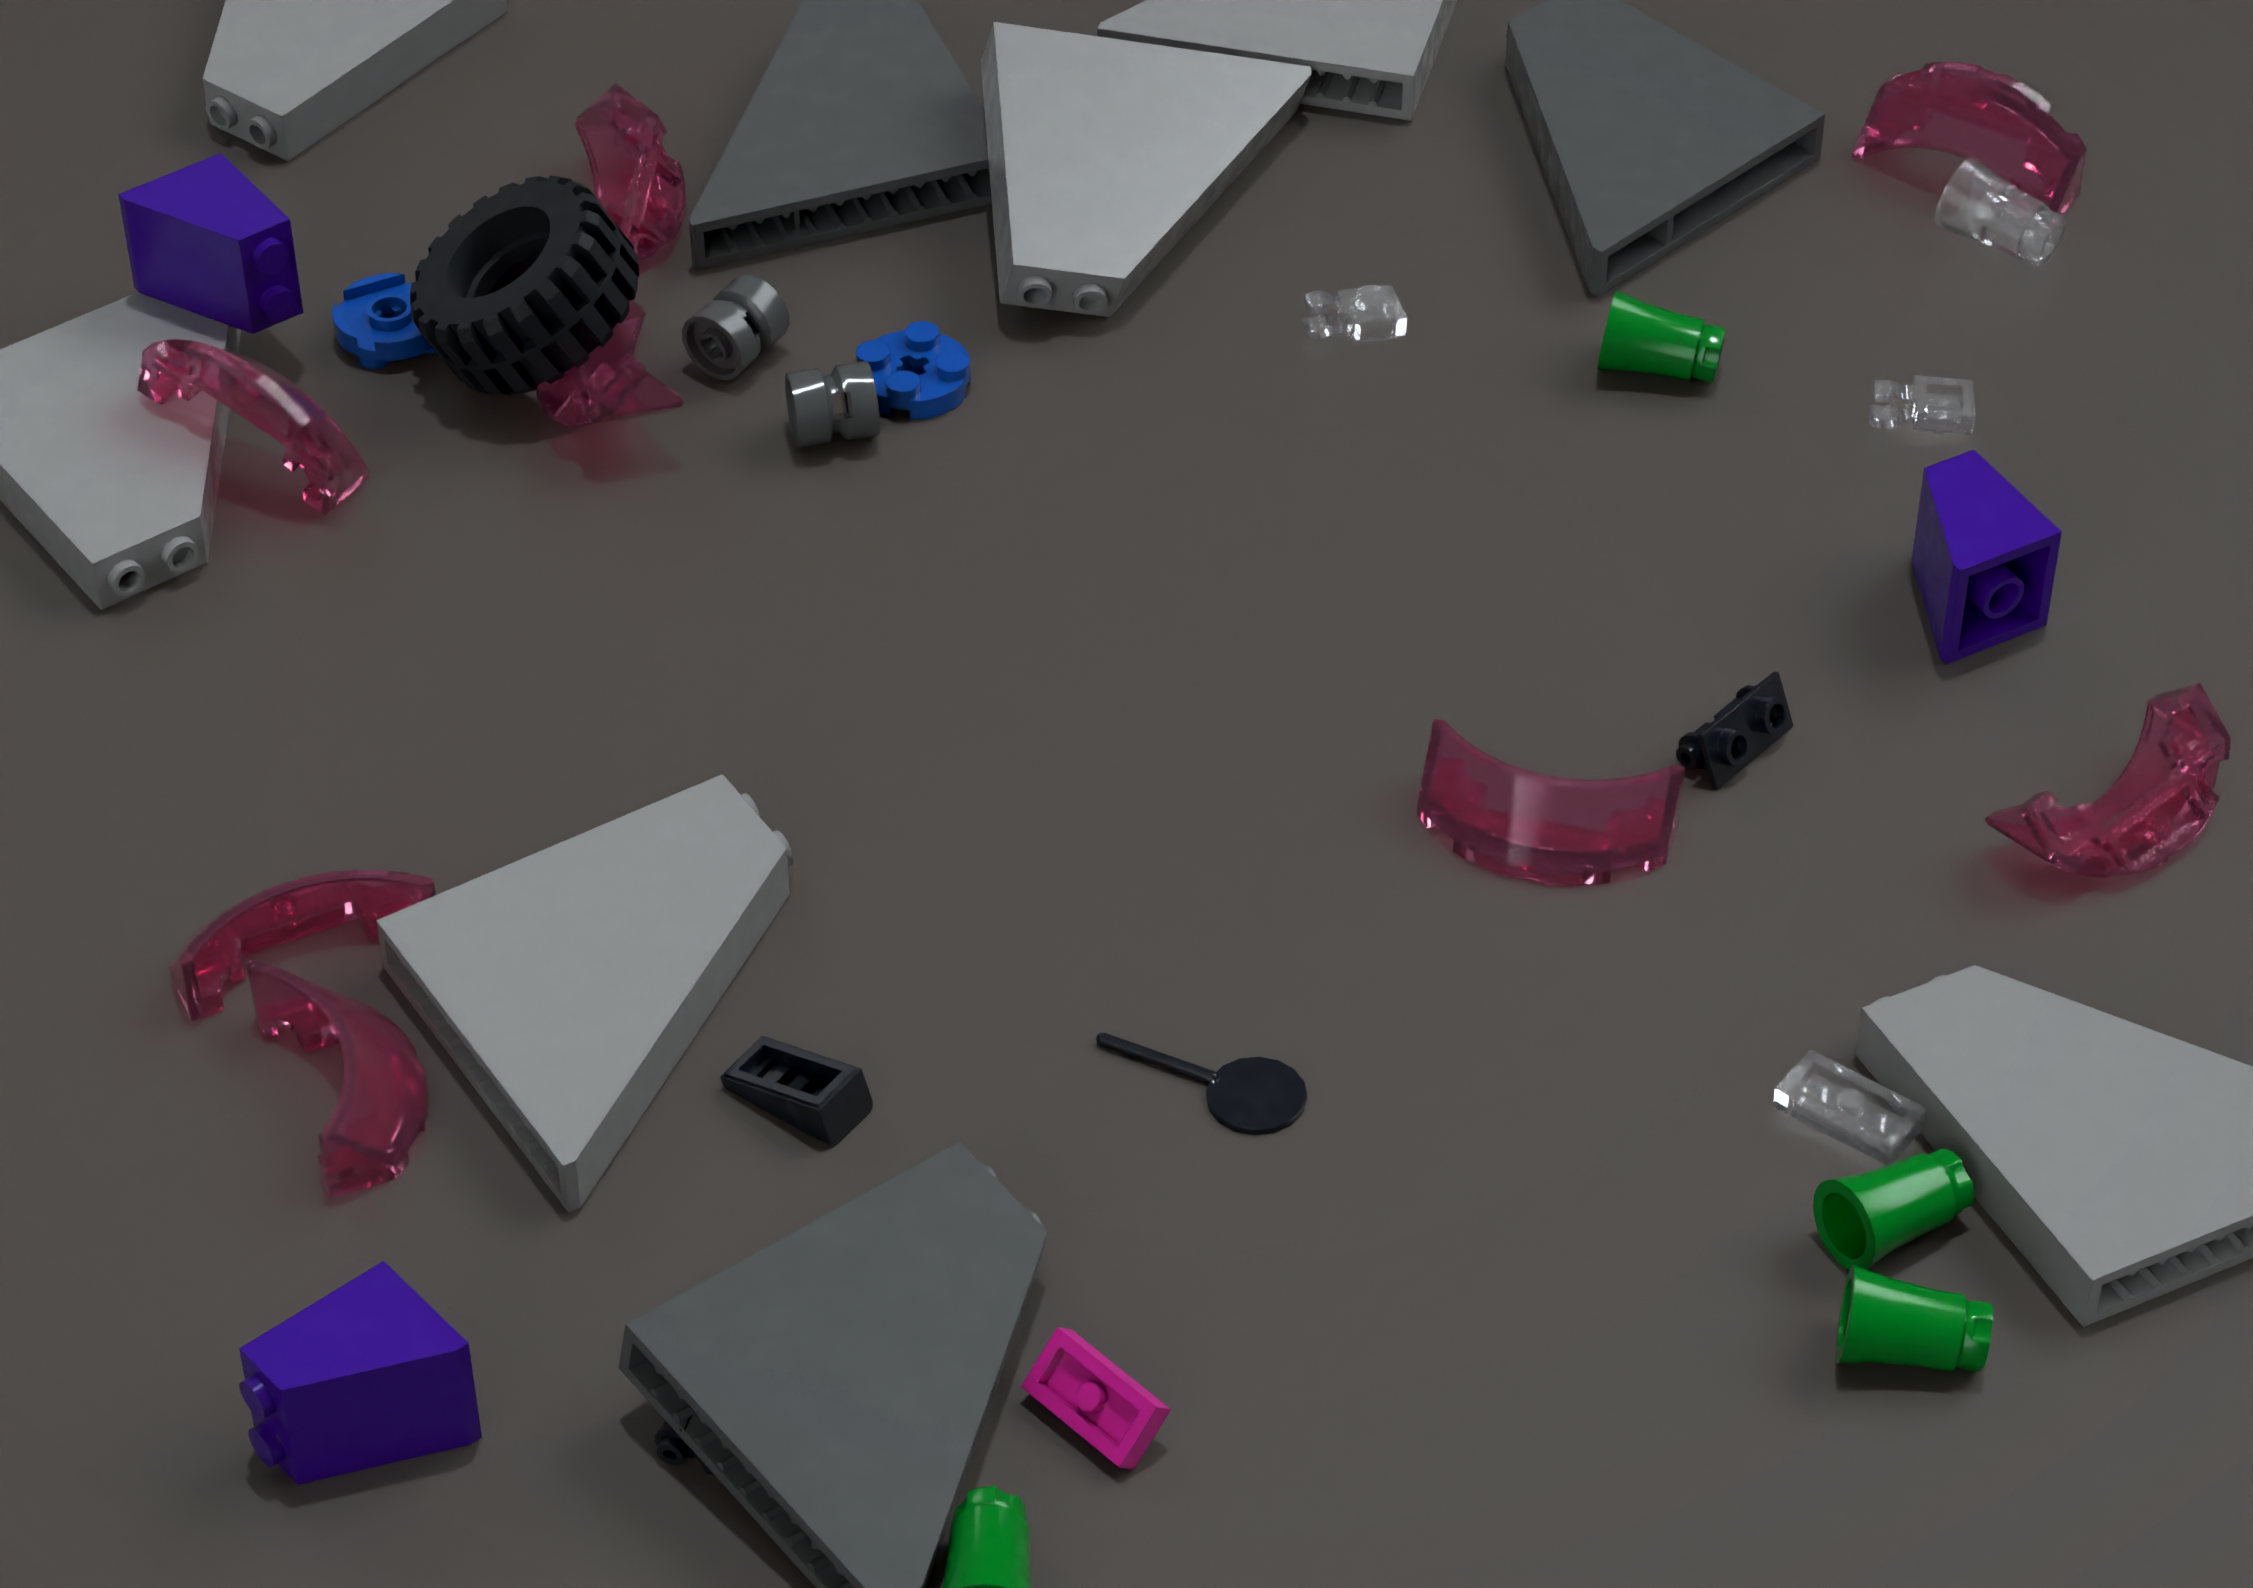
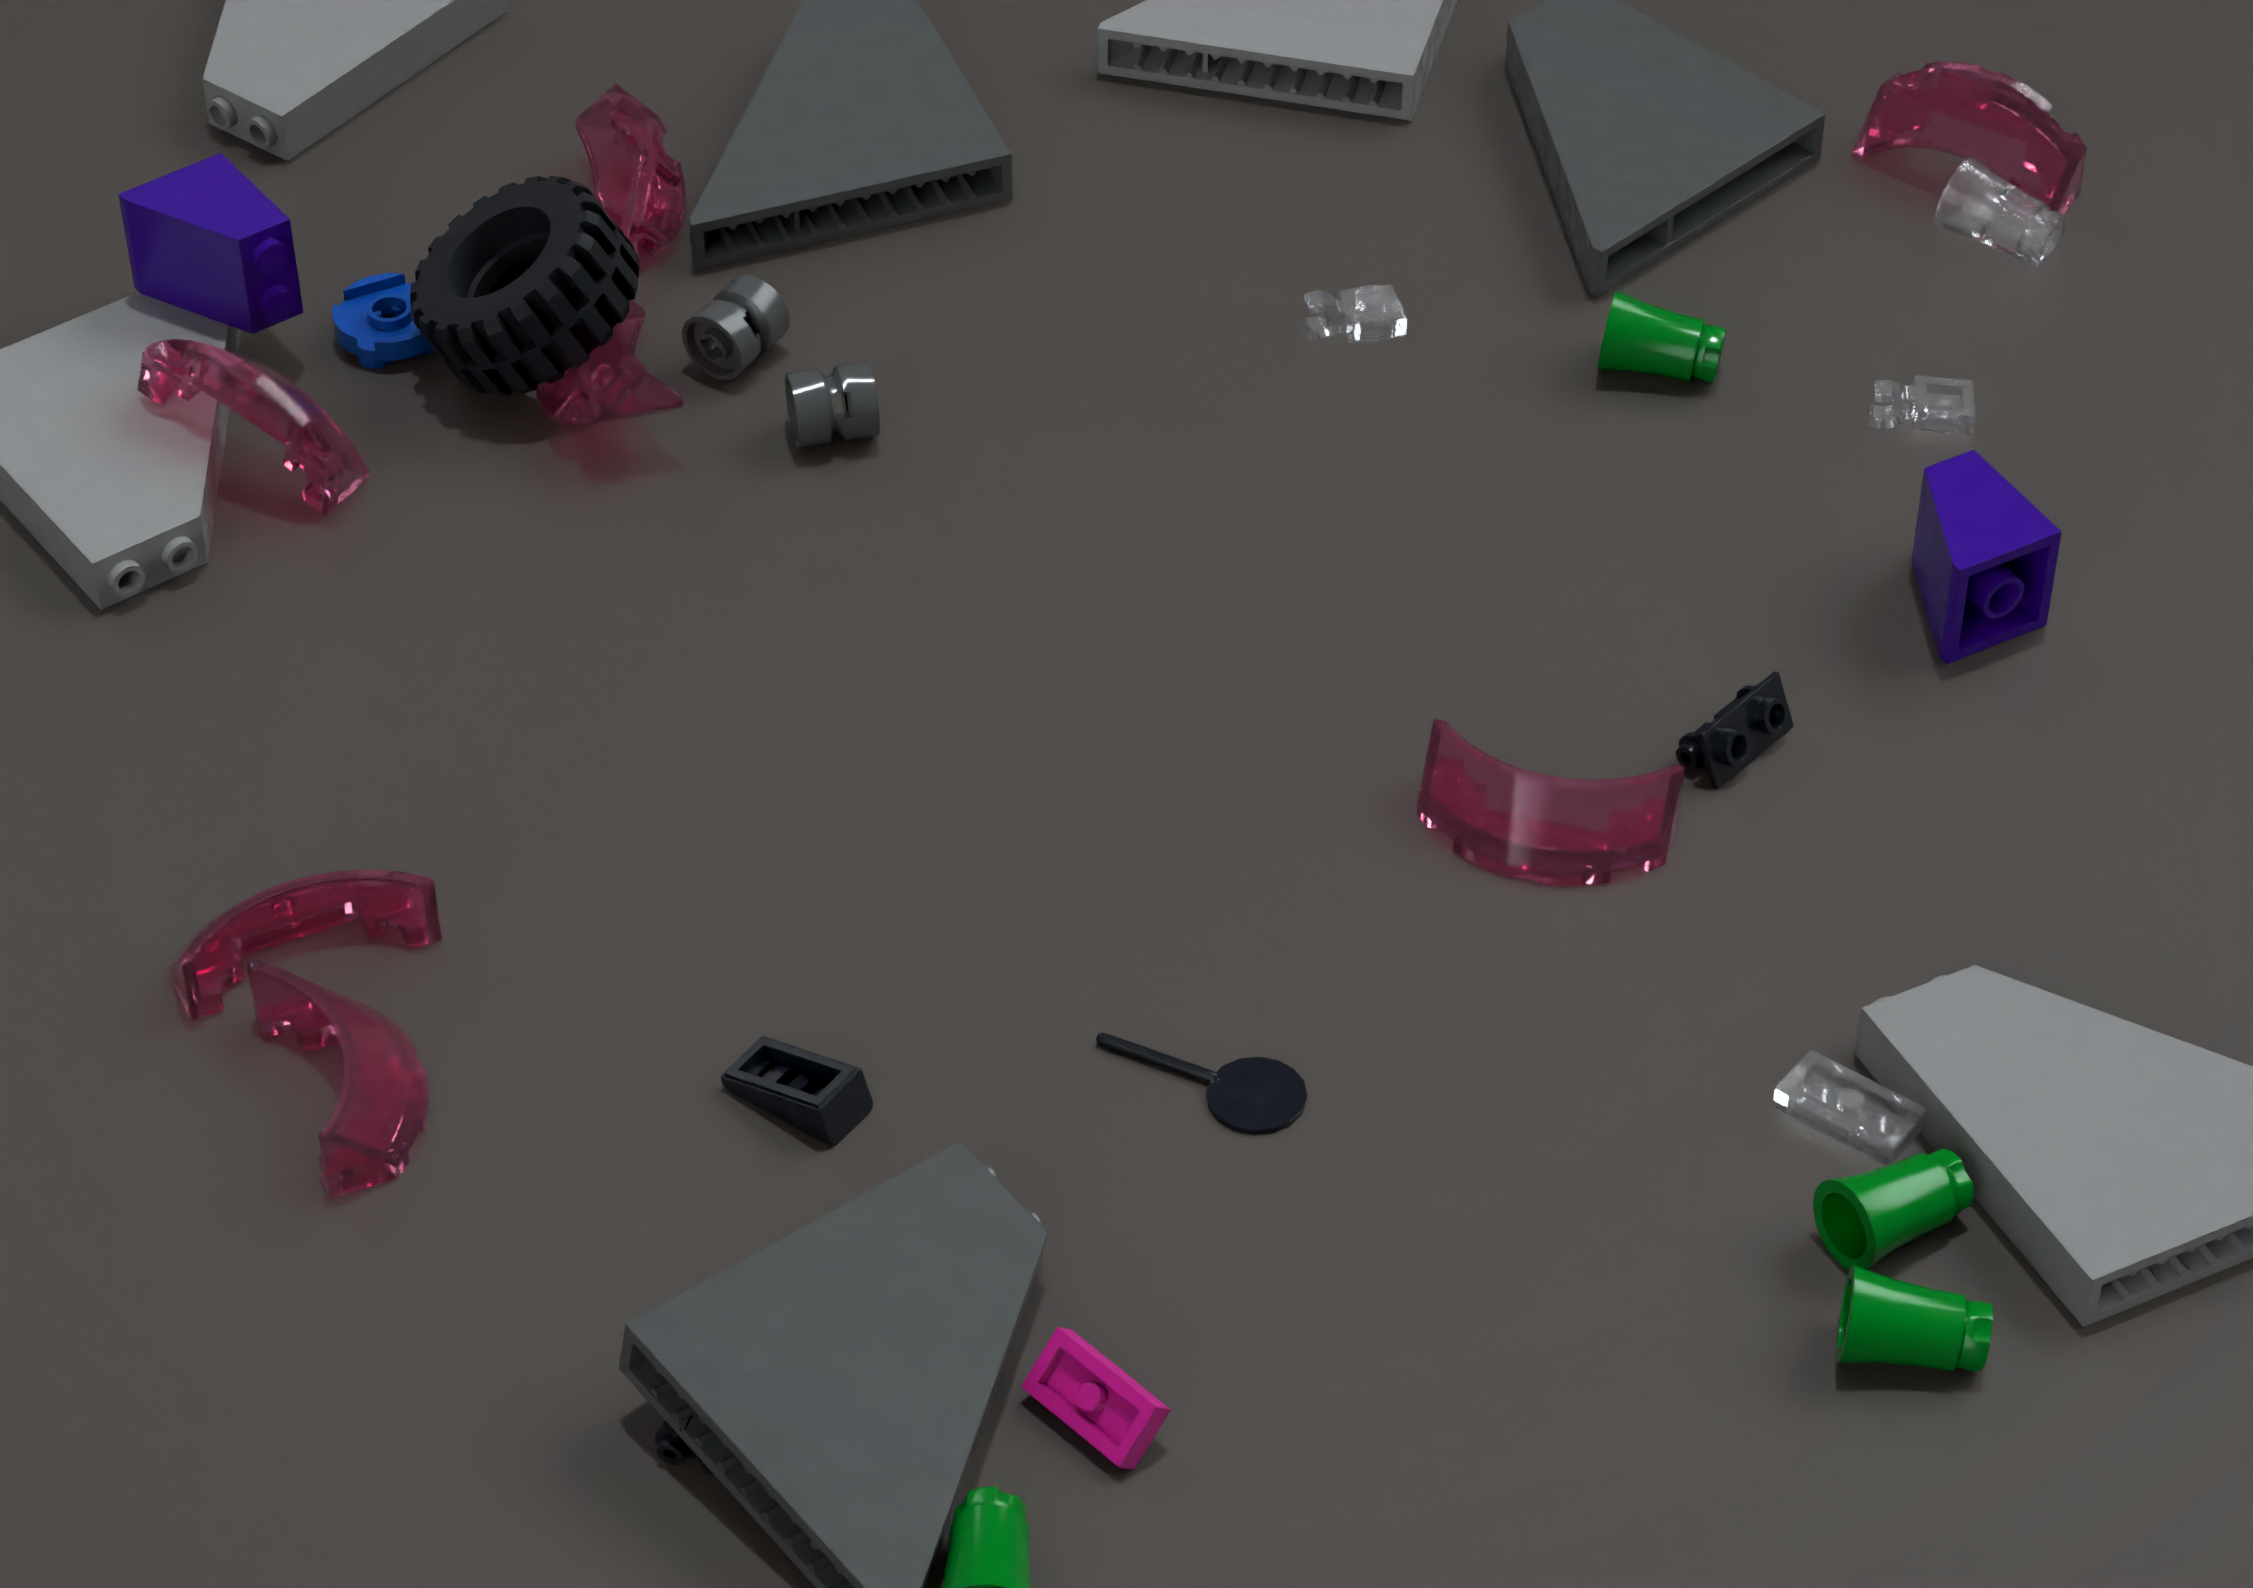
dark purple slope [239,1261,482,1485] -> none
light grey slope [376,774,793,1213] -> none
blue plate [856,321,971,419] -> none
light grey slope [981,22,1312,317] -> none
clear pink windscreen [1985,683,2231,878] -> none

